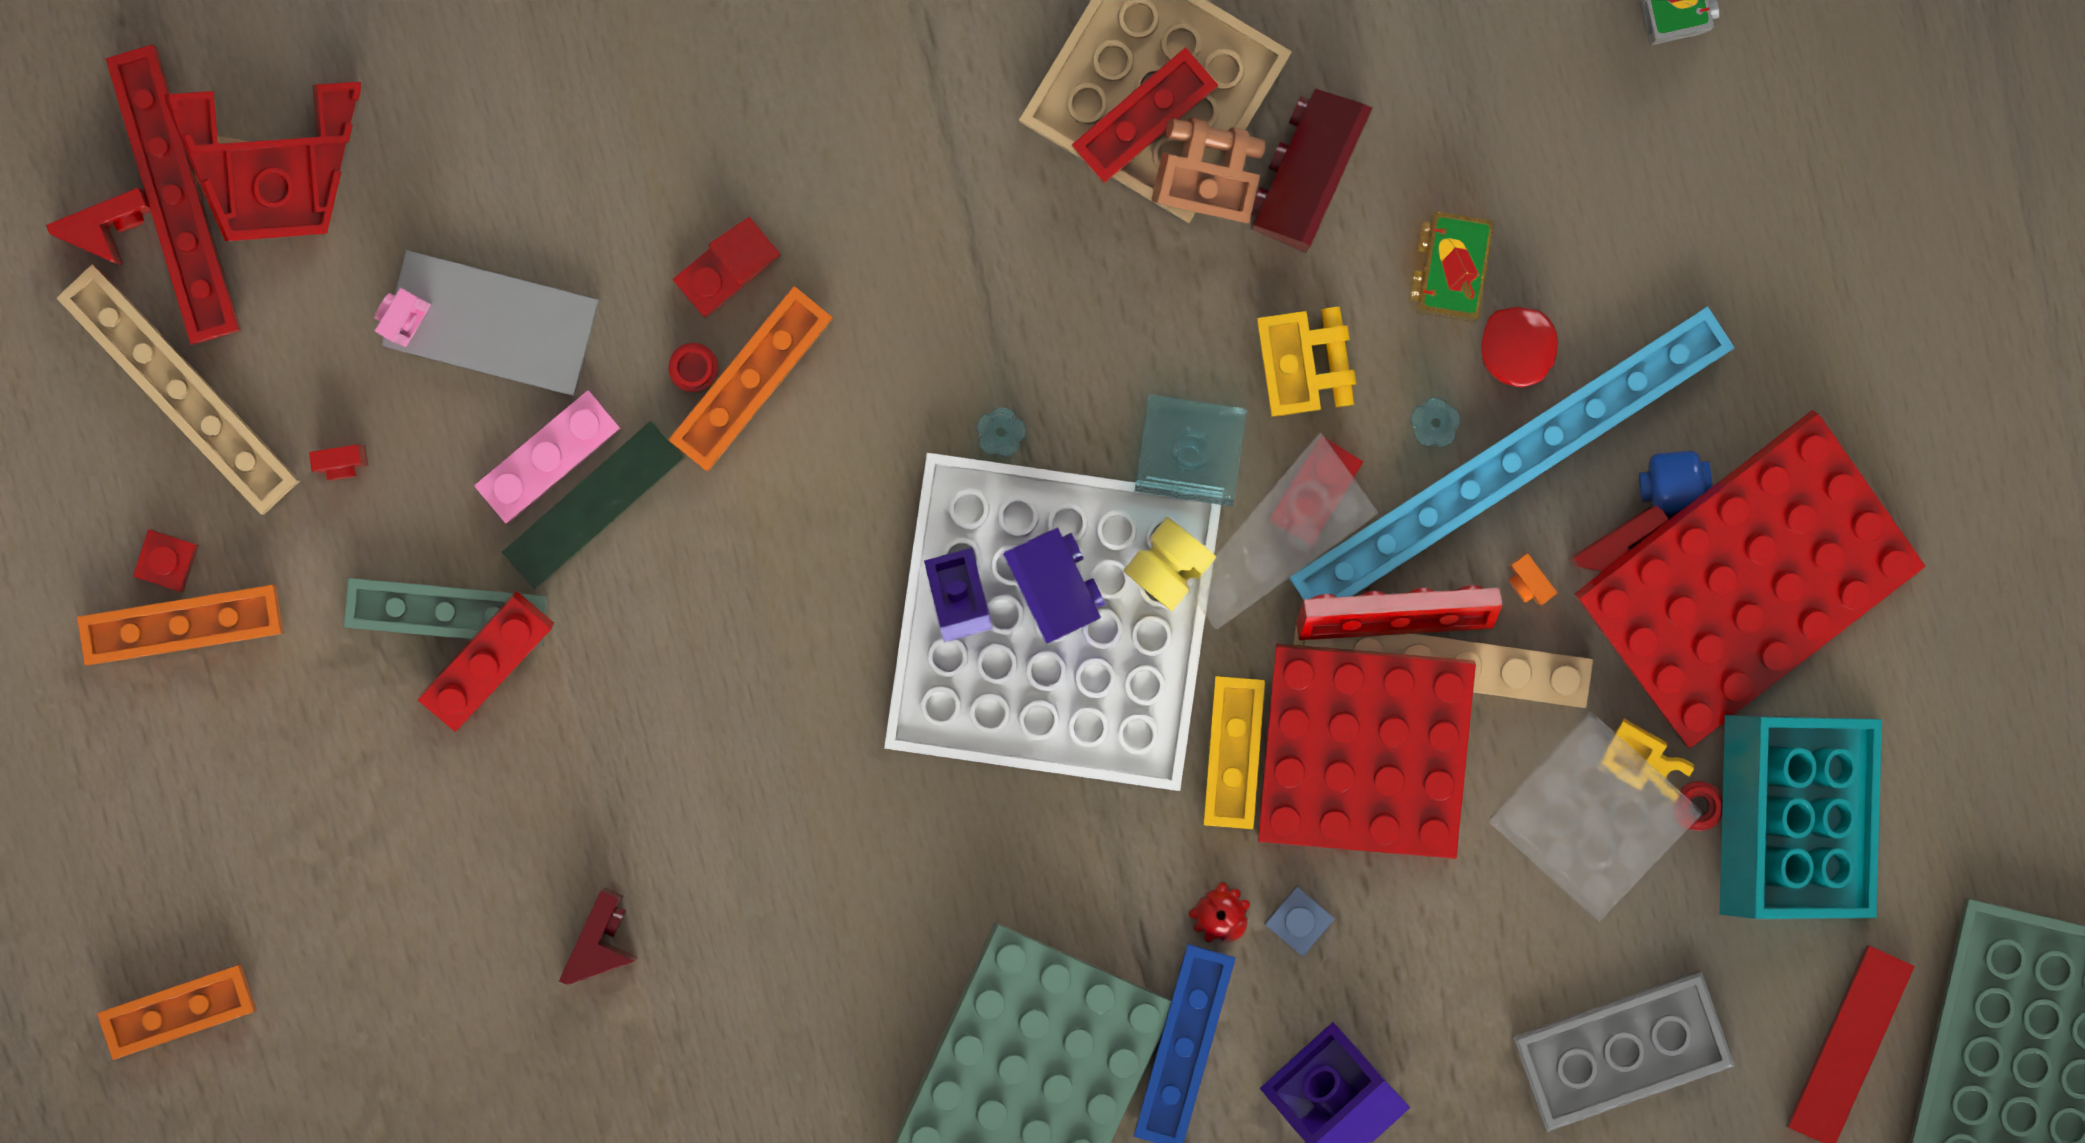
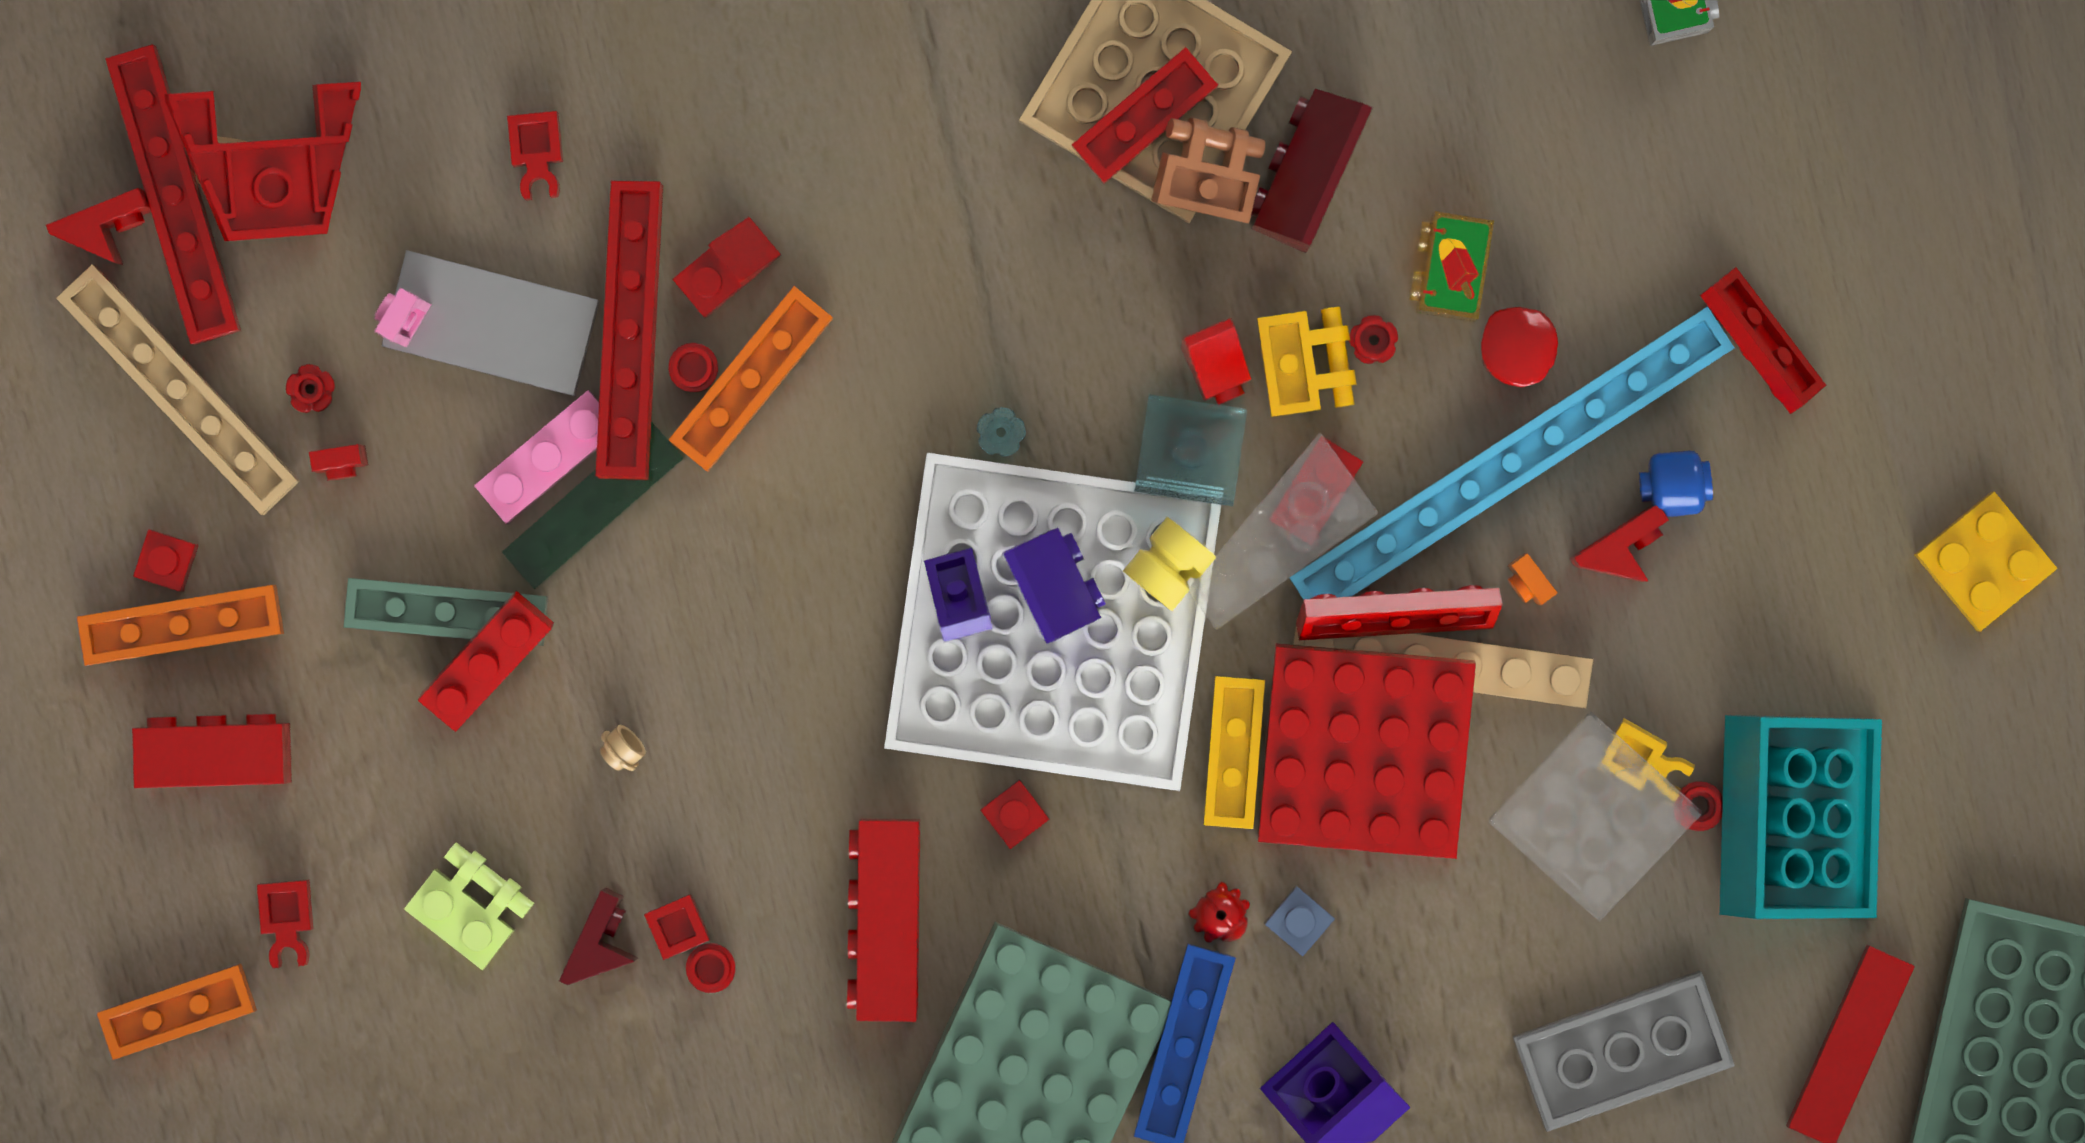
clear light blue plate [1411,398,1460,447] -> none
red plate [1574,410,1926,749] -> none
none -> red brick [132,714,292,788]
none -> red plate [257,880,314,968]
none -> red plate [286,364,335,413]
none -> yellowish green plate [404,842,534,970]
none -> red plate [507,111,563,201]
none -> red plate [595,180,663,480]
none -> tan plate [600,725,646,771]
none -> red plate [644,894,711,960]
none -> red plate [686,943,736,993]
none -> red brick [847,819,920,1022]
none -> red plate [980,779,1050,849]
none -> red slope [1181,318,1251,405]
none -> red plate [1349,315,1398,364]
none -> red plate [1700,267,1826,414]
none -> yellow plate [1914,491,2058,632]

